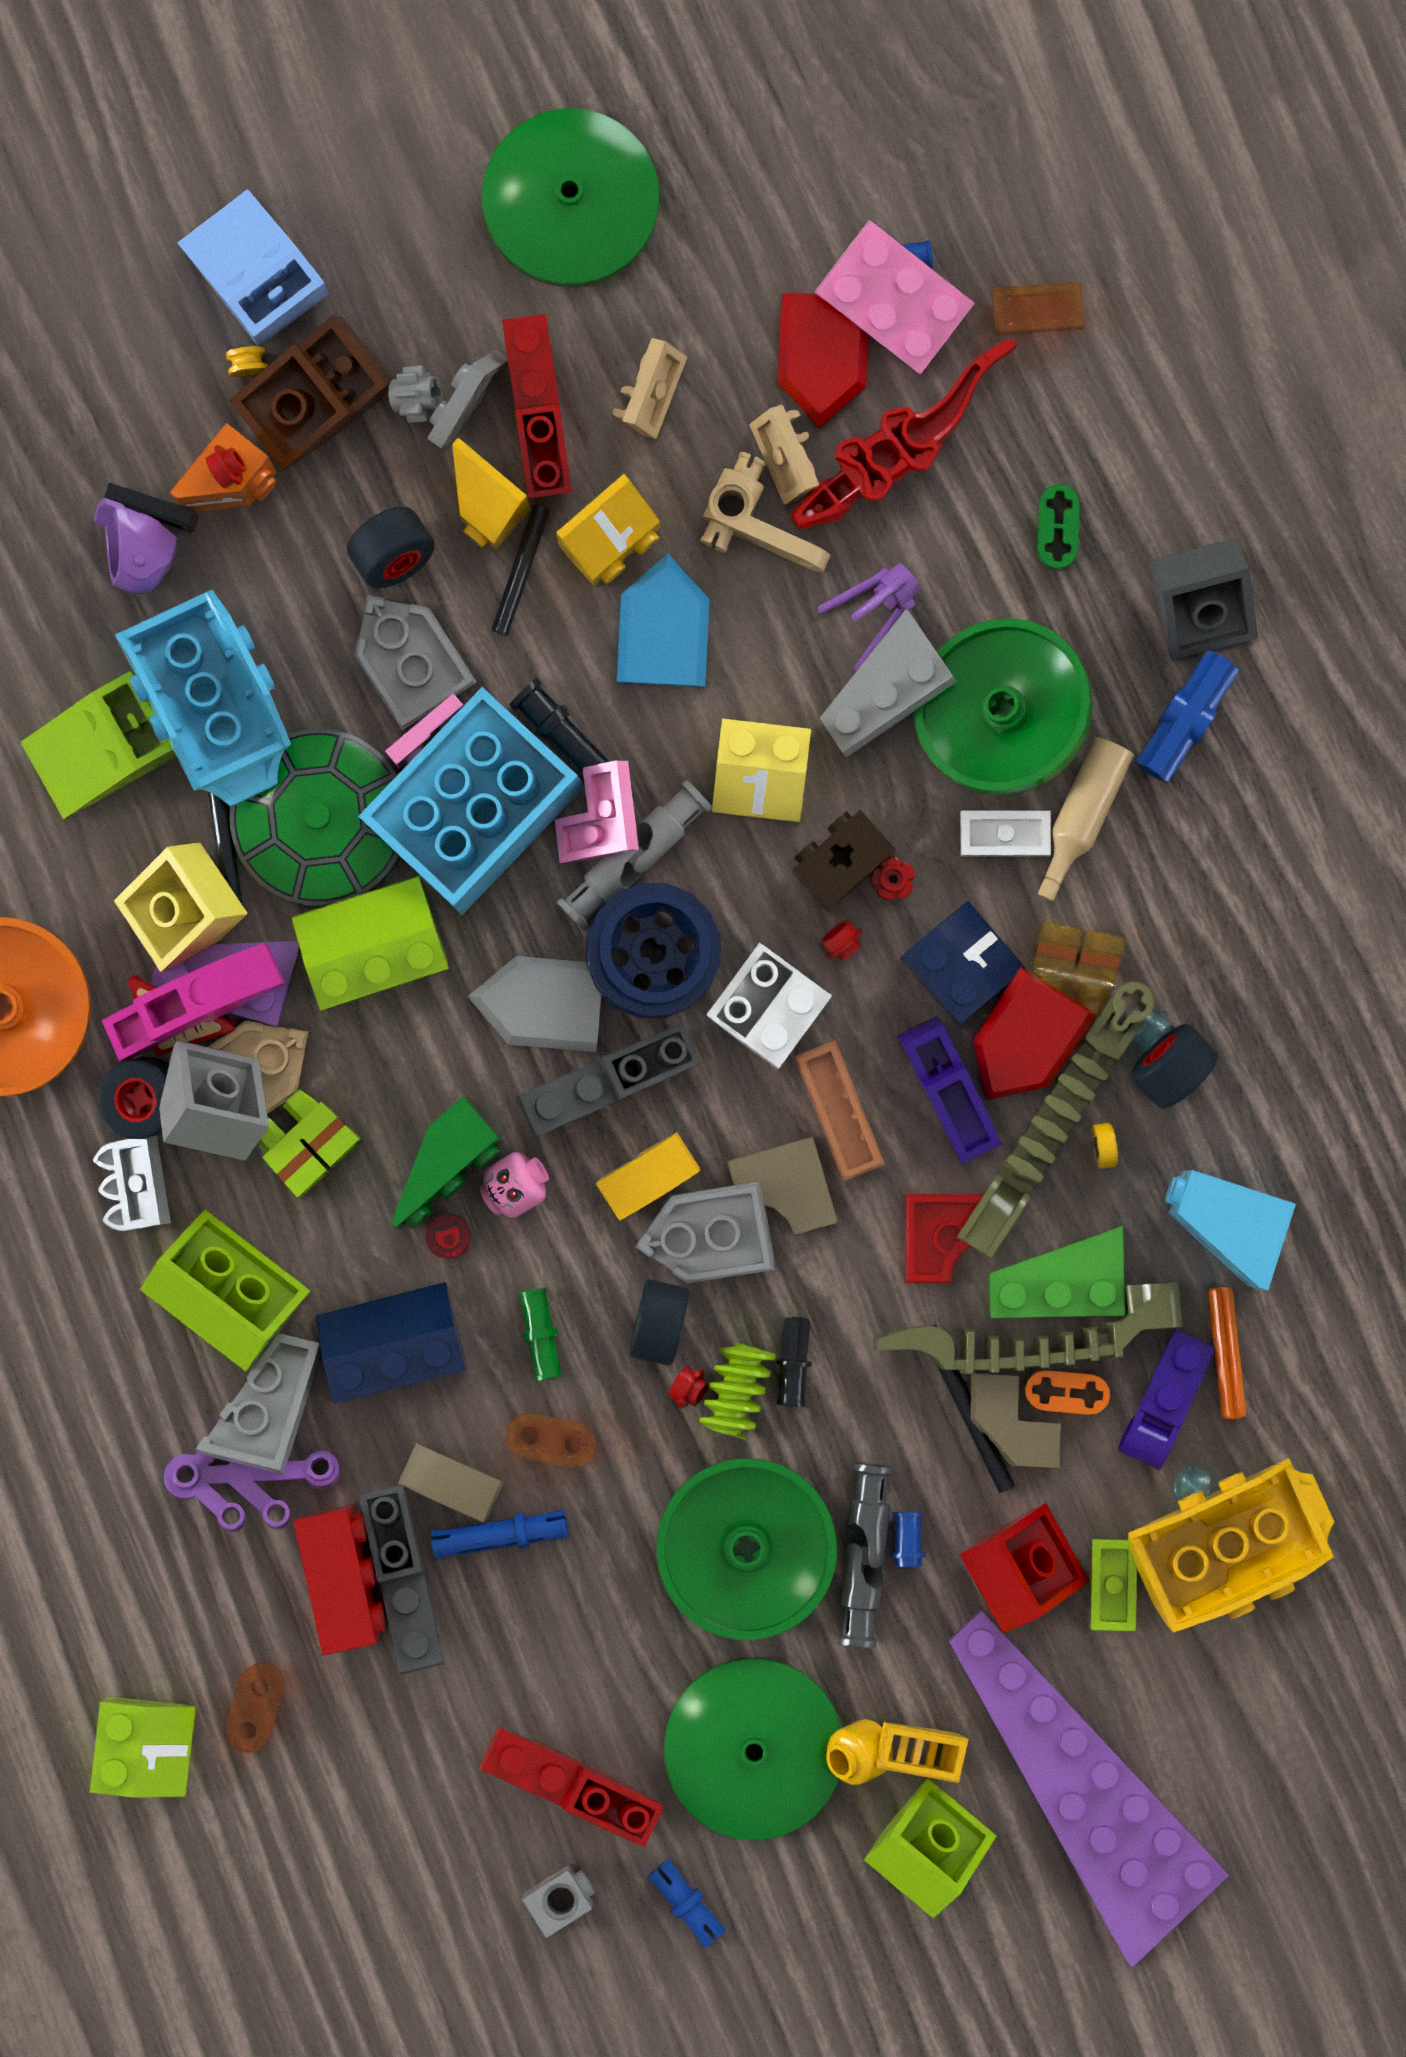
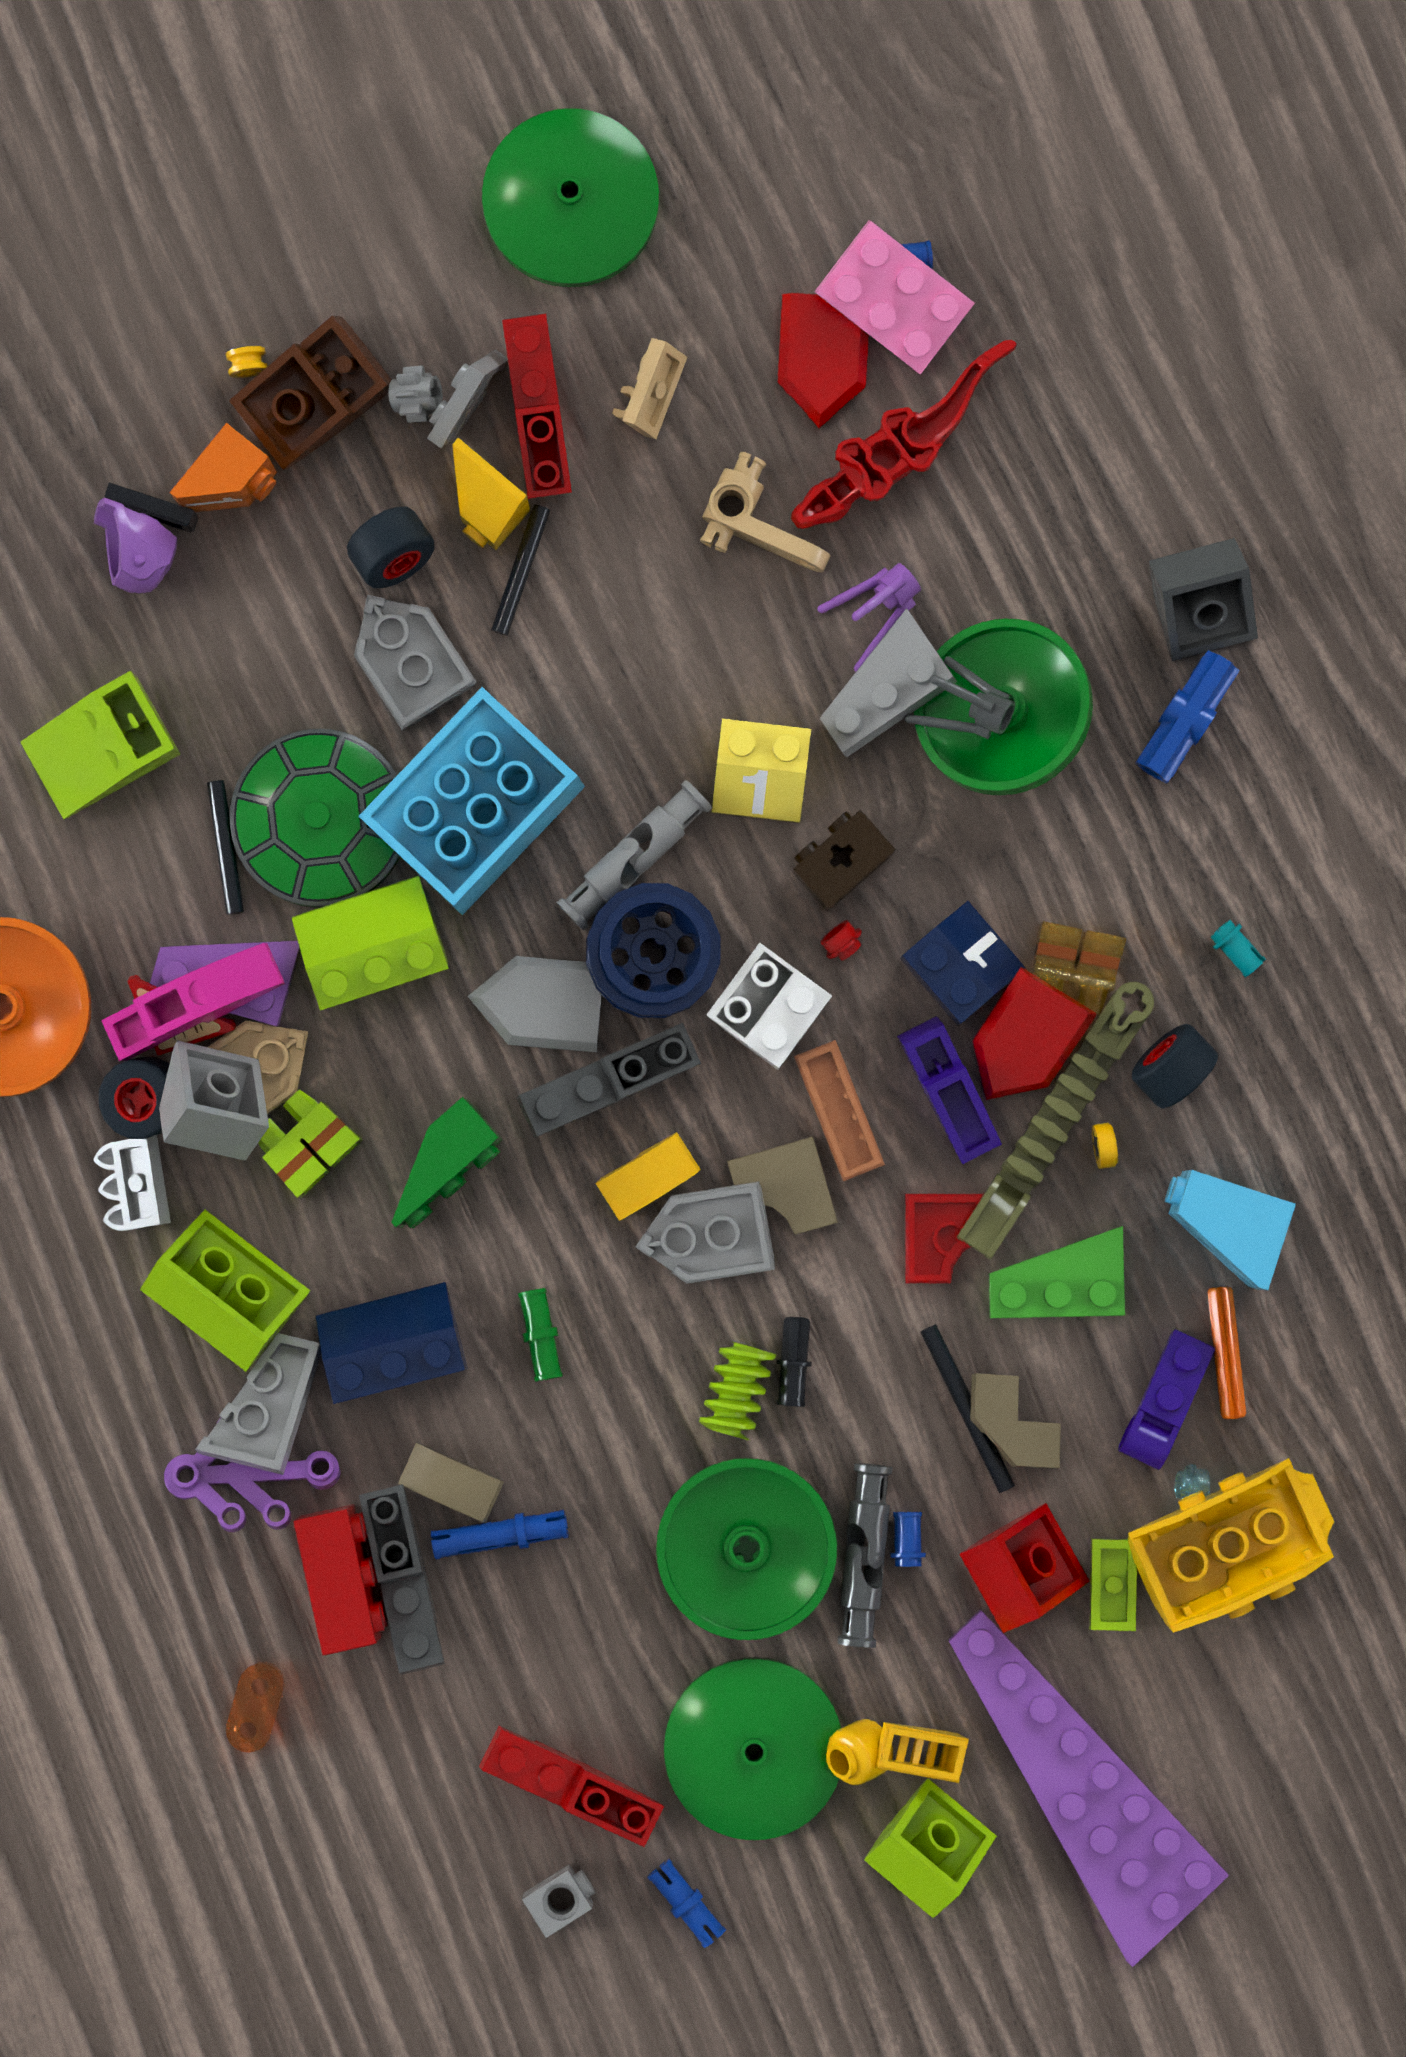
lime slope [90,1696,196,1798] -> none
light yellow slope [114,842,248,972] -> none
medium azure slope [115,590,291,806] -> none
light blue slope [178,189,329,346] -> none
red plate [206,445,246,489] -> none
bright pink plate [385,693,464,769] -> none
dark red tile [426,1214,471,1259] -> none
bright pink head [479,1152,549,1218] -> none
clear orange plate [507,1413,596,1468] -> none
black pin [509,677,610,772] -> none
bright pink plate [554,760,639,863] -> none
yellow slope [556,474,661,586] -> none
dark azure tile [616,553,710,688] -> none
black wheel [629,1279,689,1366] -> none
red plate [669,1366,708,1409] -> none
tan plate [749,404,819,505] -> none
red plate [871,857,915,901] -> none
olive piece [873,1281,1183,1374] -> none
white plate [960,810,1051,857] -> none
clear orange plate [991,282,1084,336] -> none
orange beam [1024,1370,1110,1415] -> none
green beam [1036,484,1080,571] -> none
tan piece [1037,737,1134,902] -> none
clear light blue plate [1133,1010,1174,1050] -> none
none -> dark grey plant [904,656,1015,739]
none -> teal pin [1210,920,1266,978]

